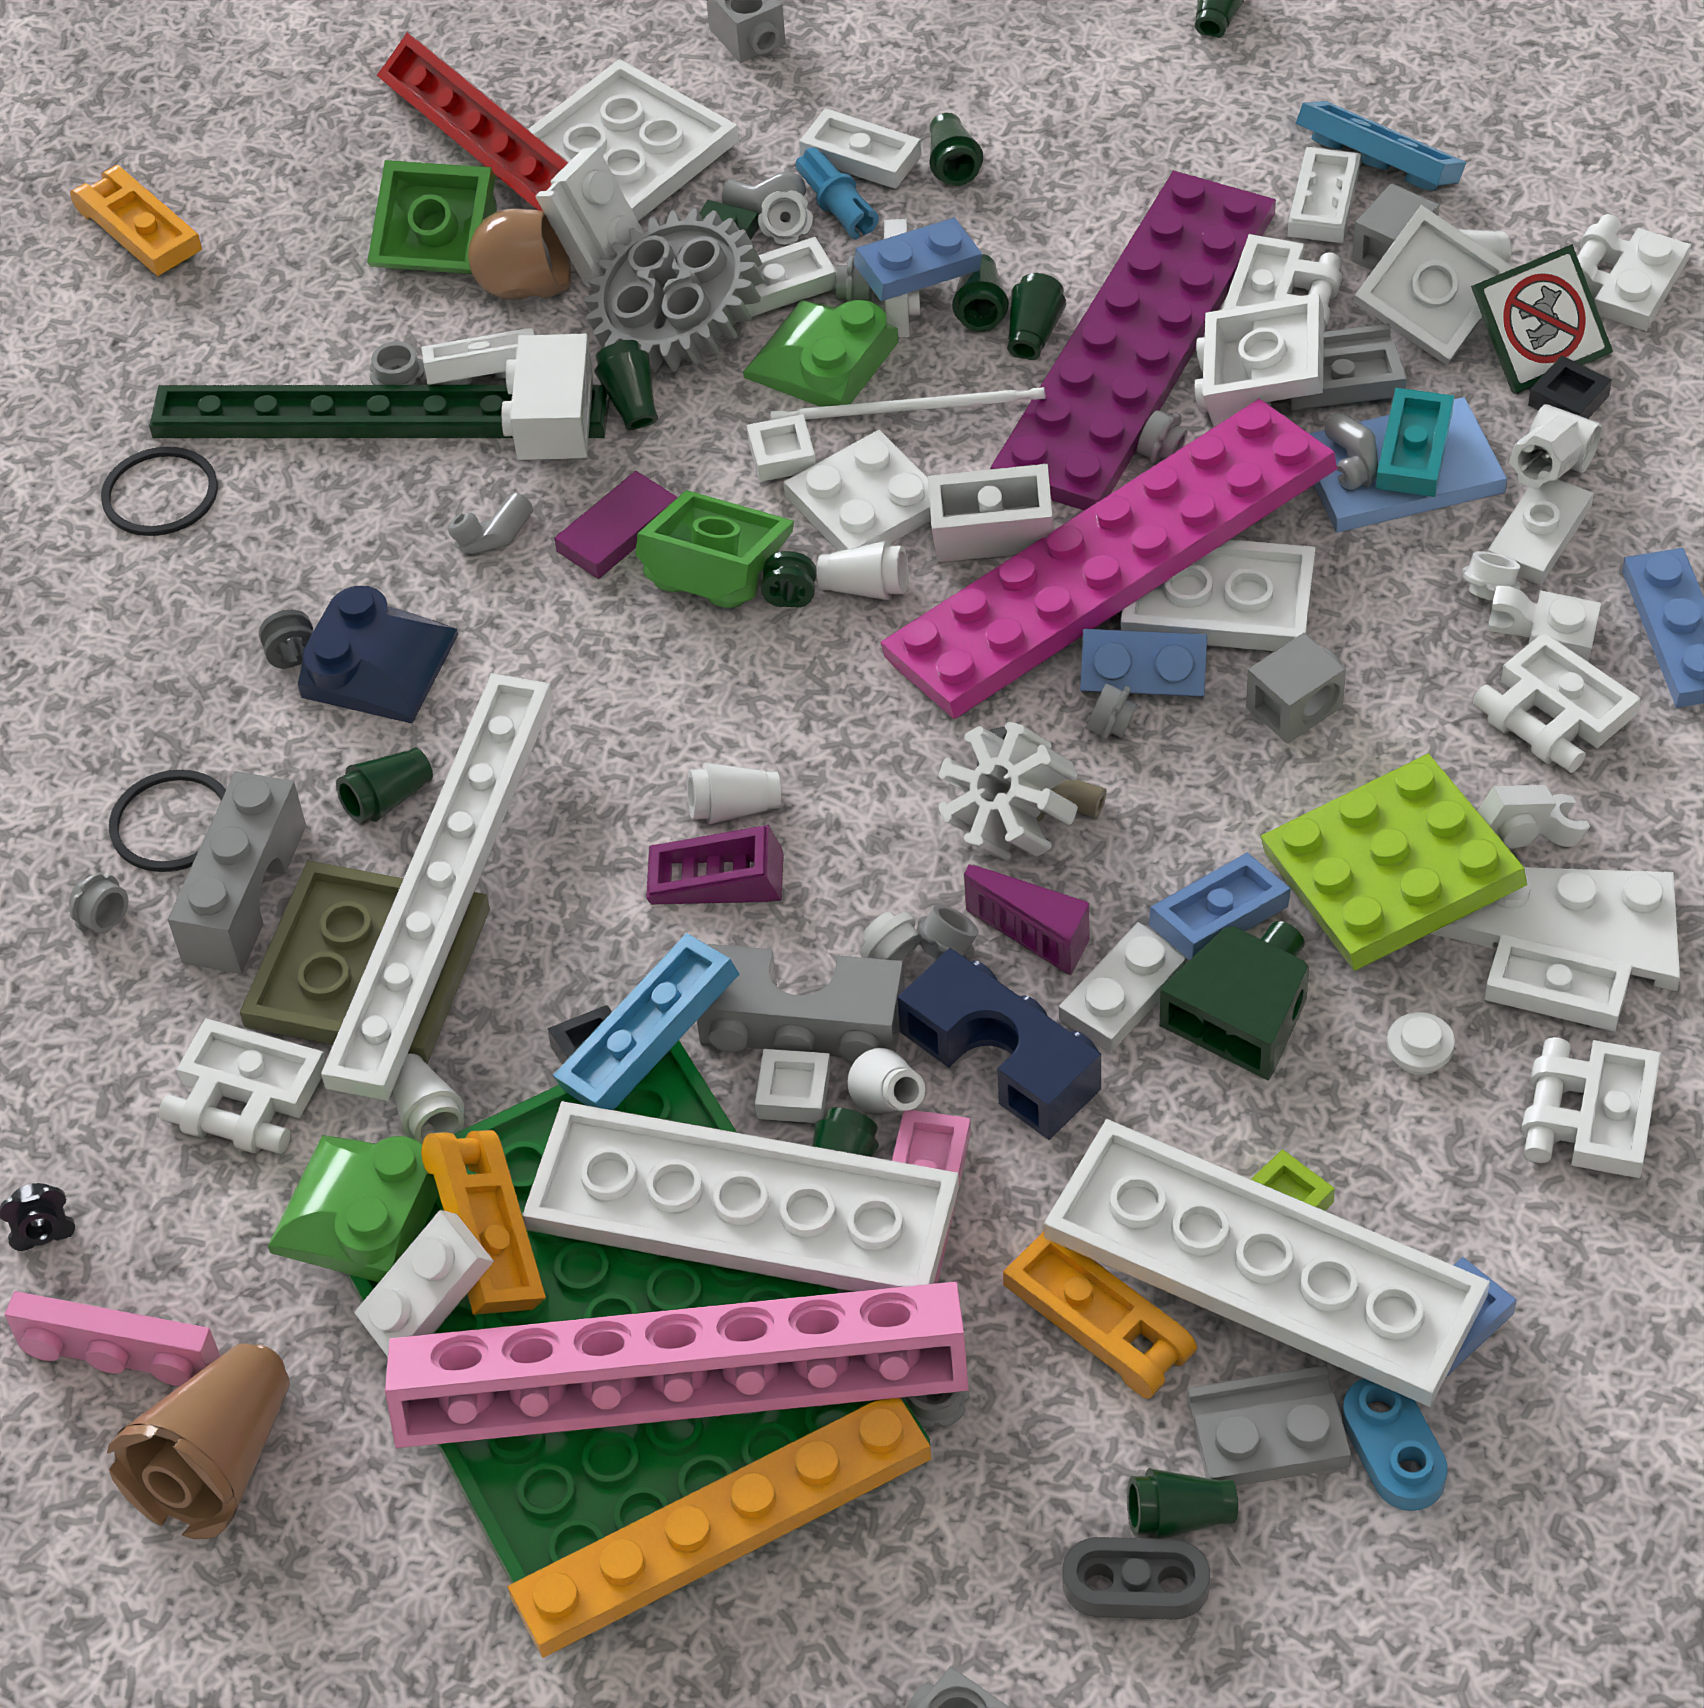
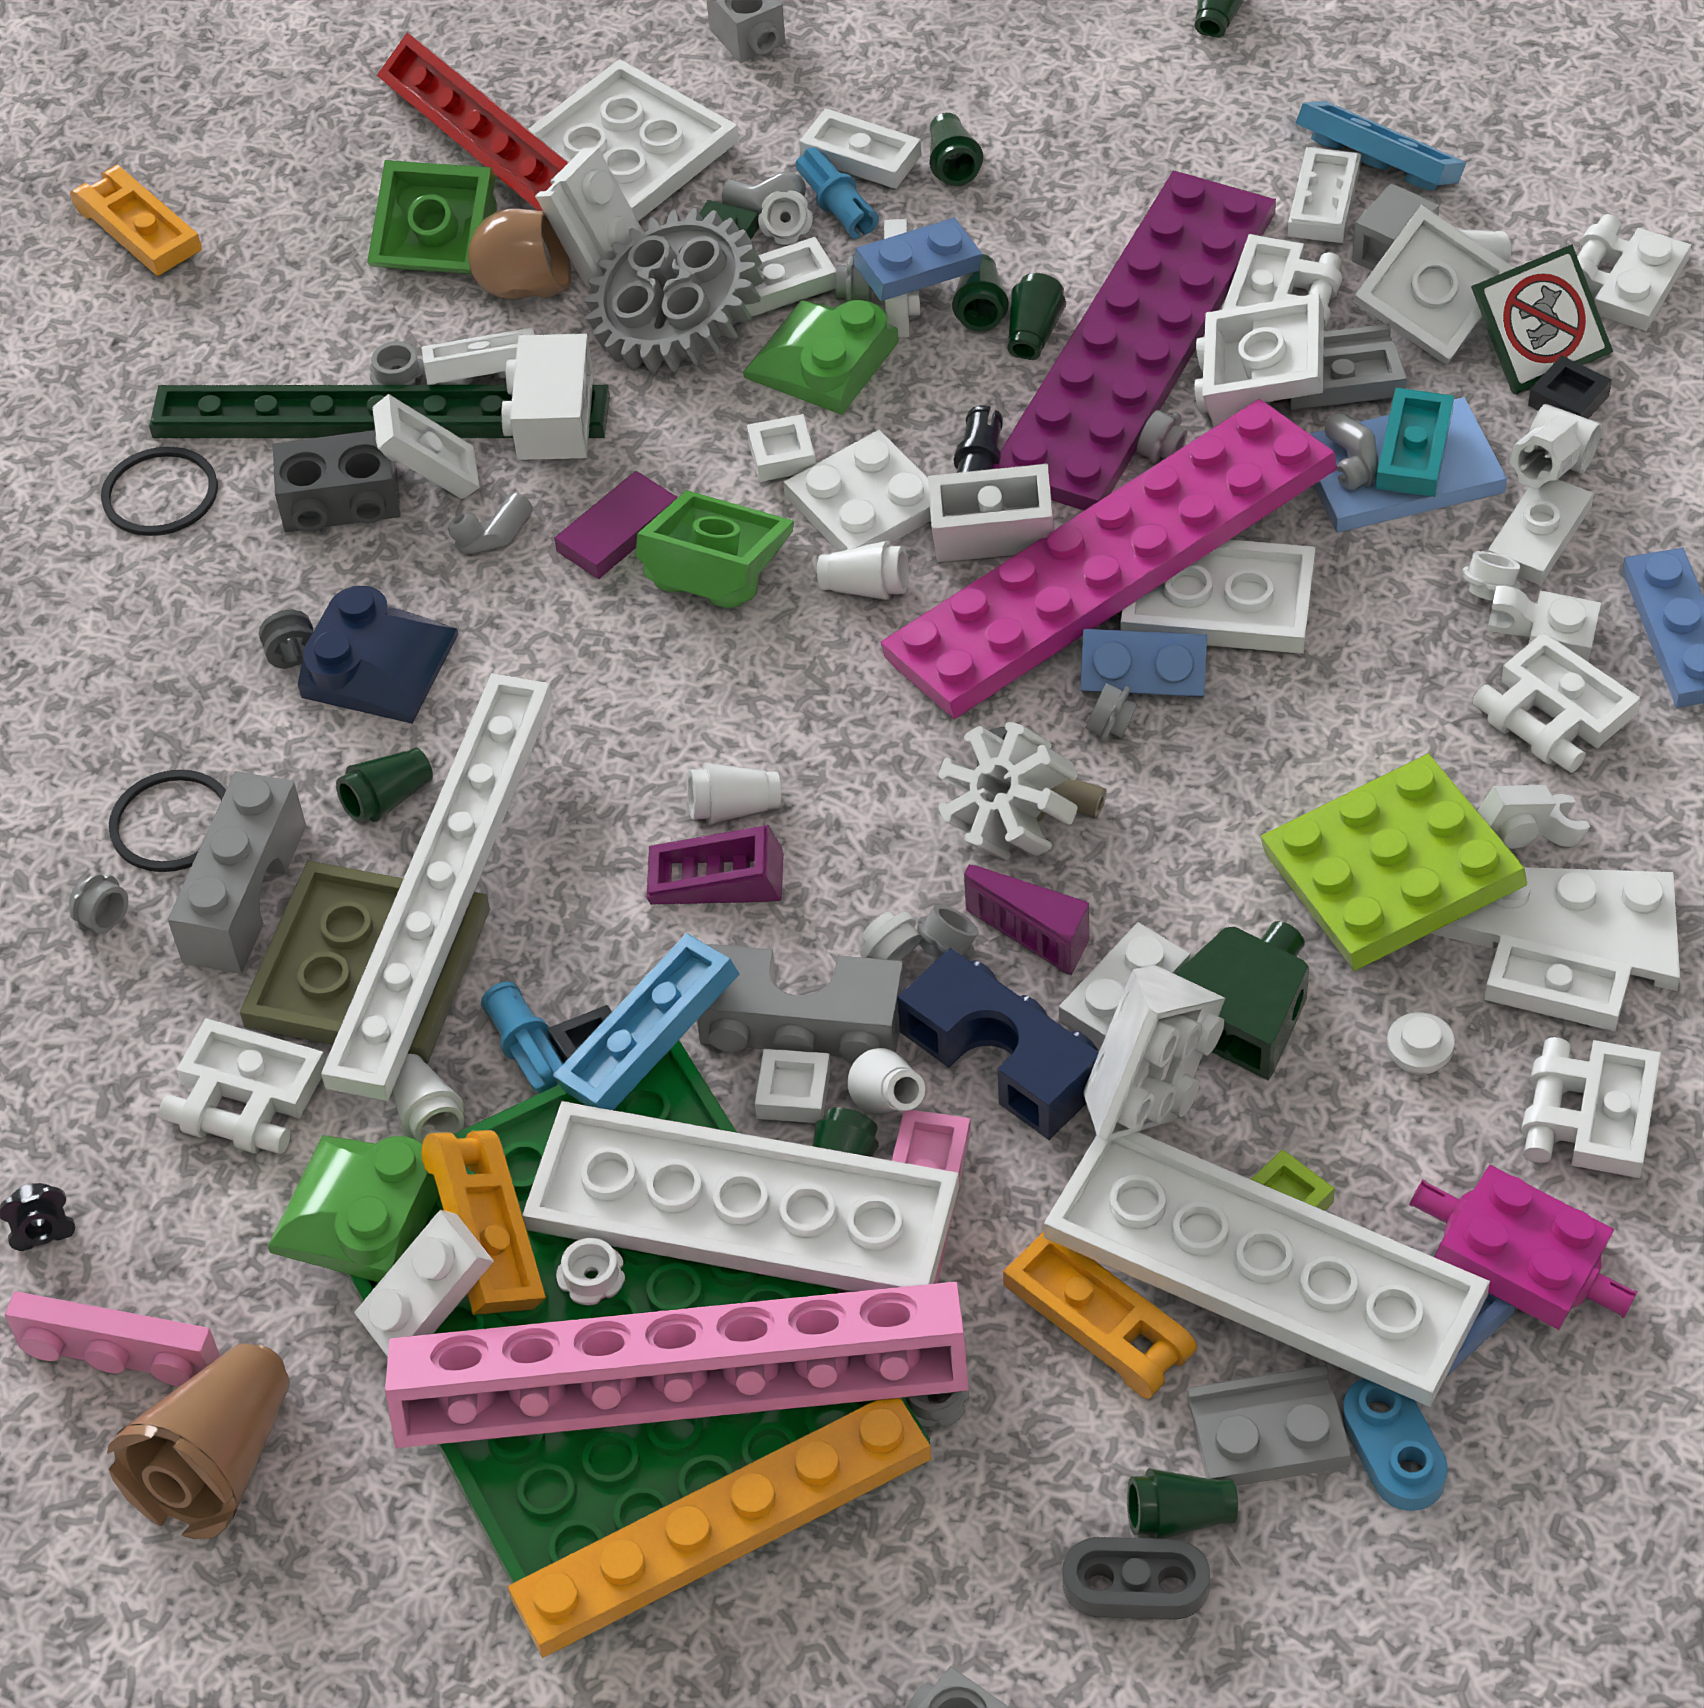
dark green cone [594,340,658,430] -> none
dark green bush [761,551,817,608] -> none
white piece [770,387,1046,420] -> none
medium blue plate [1149,852,1291,960] -> none
light grey brick [1246,633,1346,744] -> none
none -> dark grey brick [272,430,401,532]
none -> white plate [372,394,480,499]
none -> dark azure axle [481,981,564,1094]
none -> white plate [556,1238,625,1305]
none -> black pin [953,405,1004,473]
none -> white slope [1083,965,1226,1141]
none -> dark pink plate [1409,1164,1638,1330]

